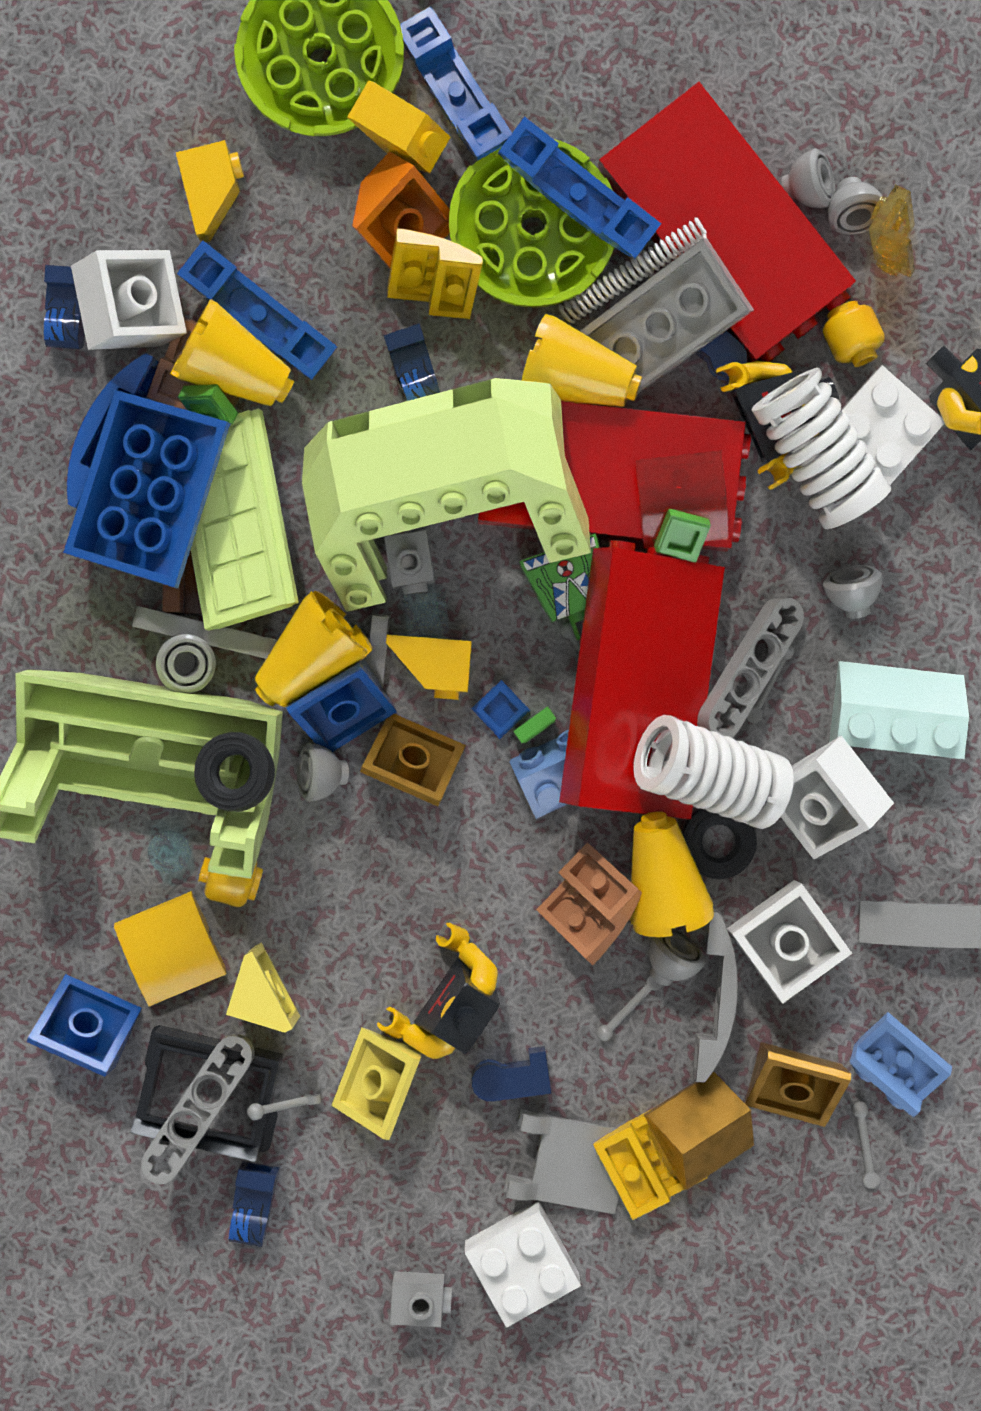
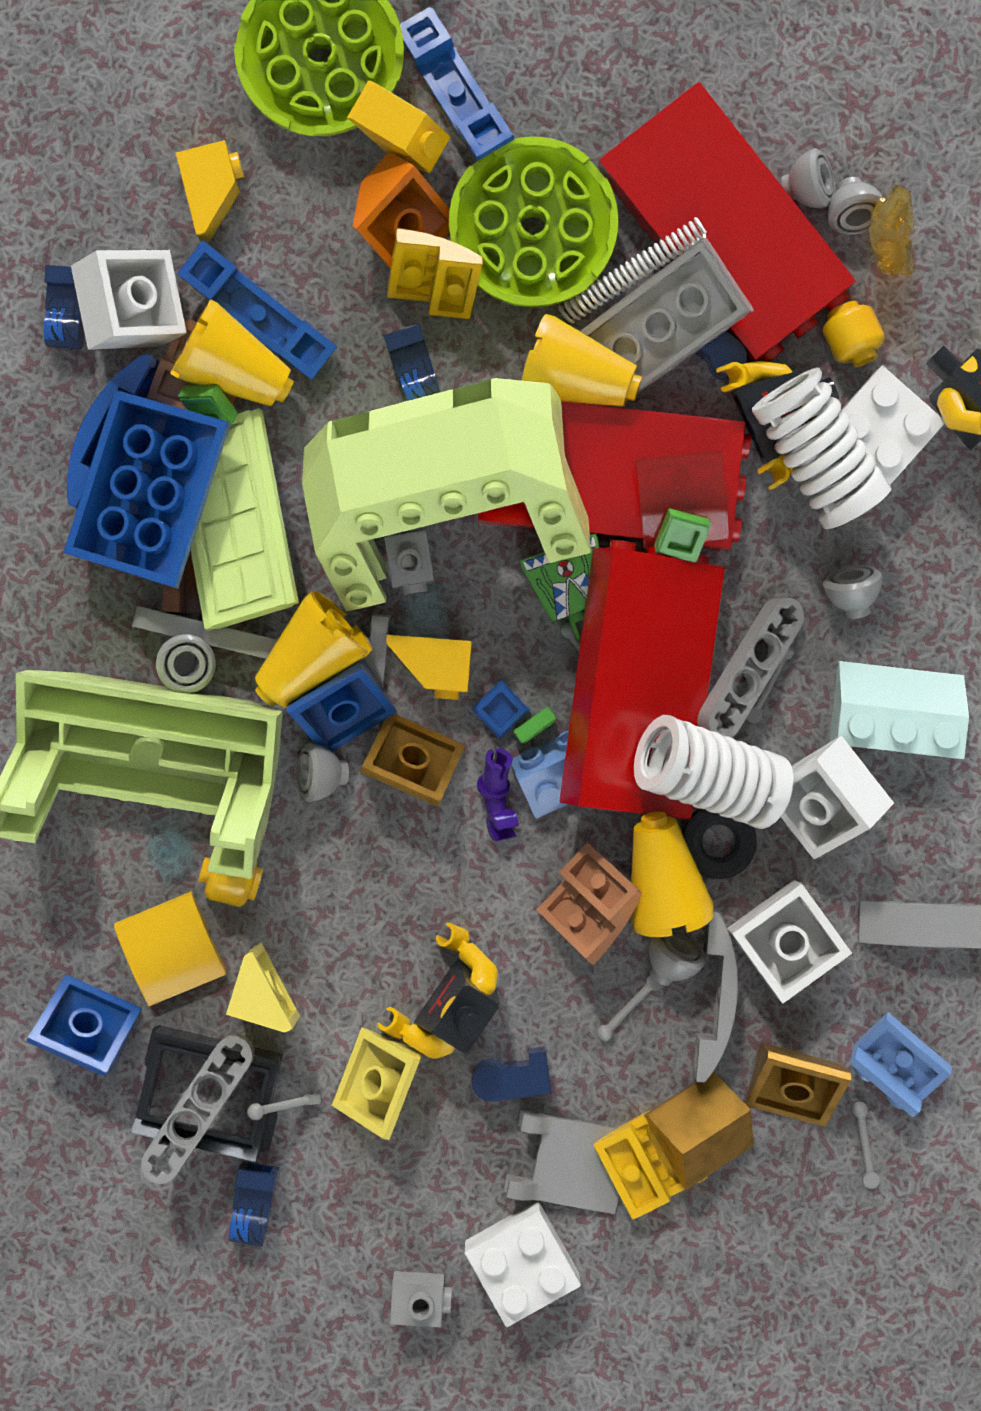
black tyre [194,732,275,812] -> none
blue slope [498,116,661,259] -> none
none -> dark purple piece [477,748,519,841]

